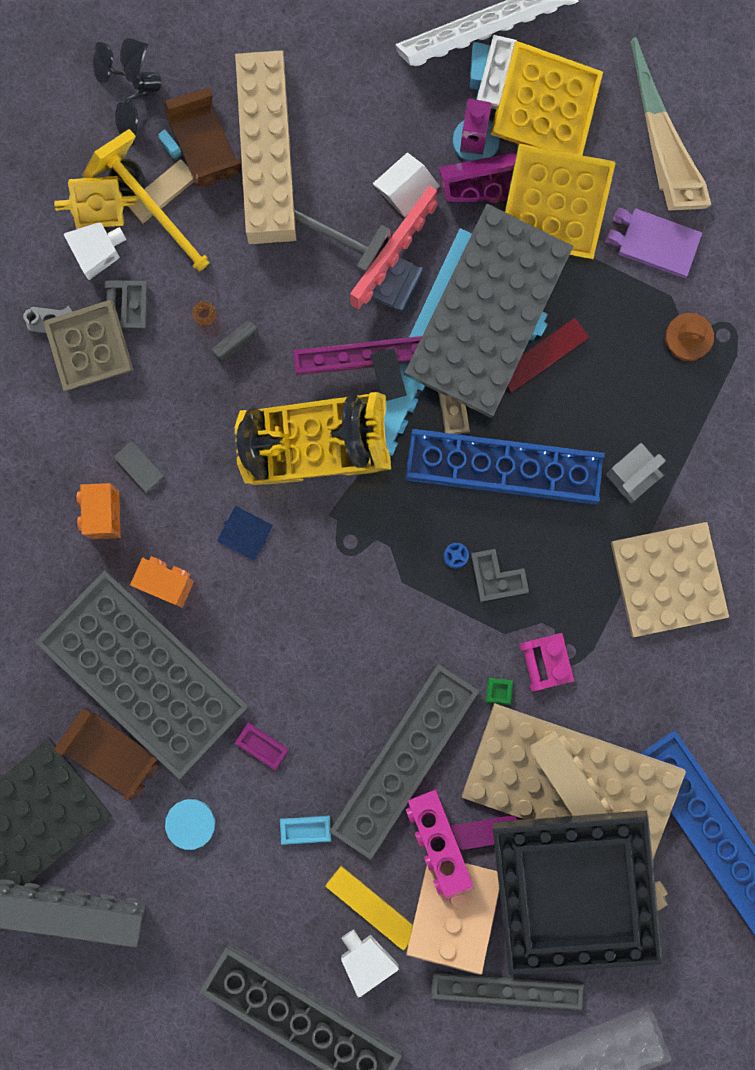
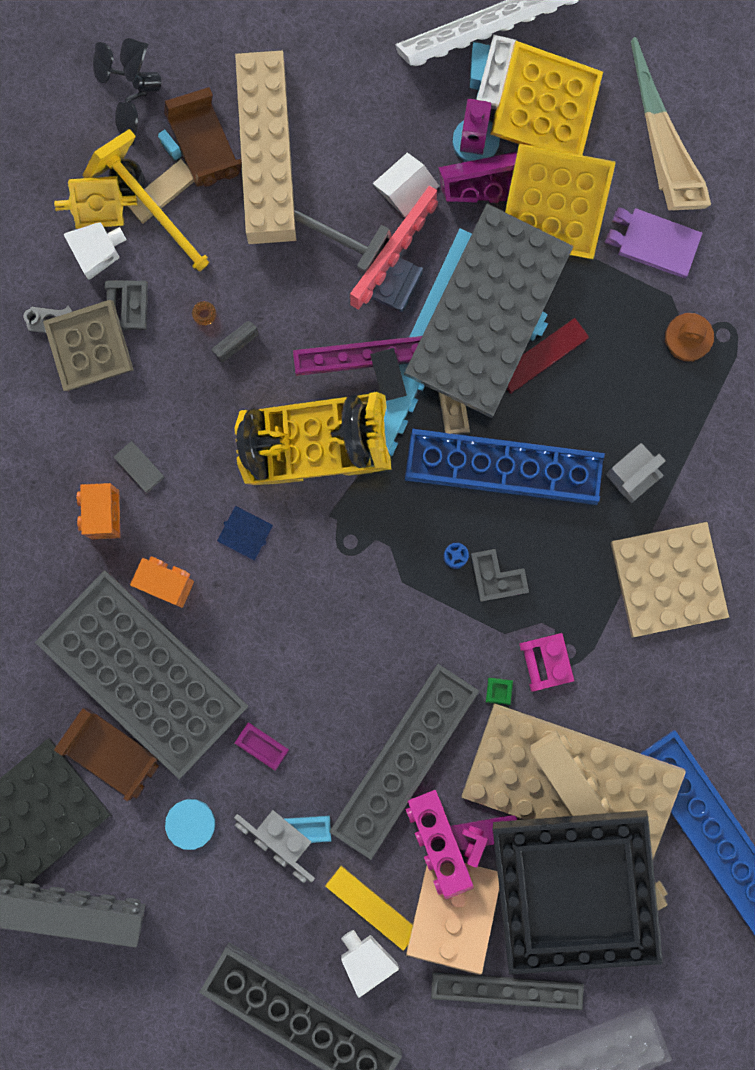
none -> light grey bracket [234,810,315,883]
none -> dark pink bracket [462,825,488,868]

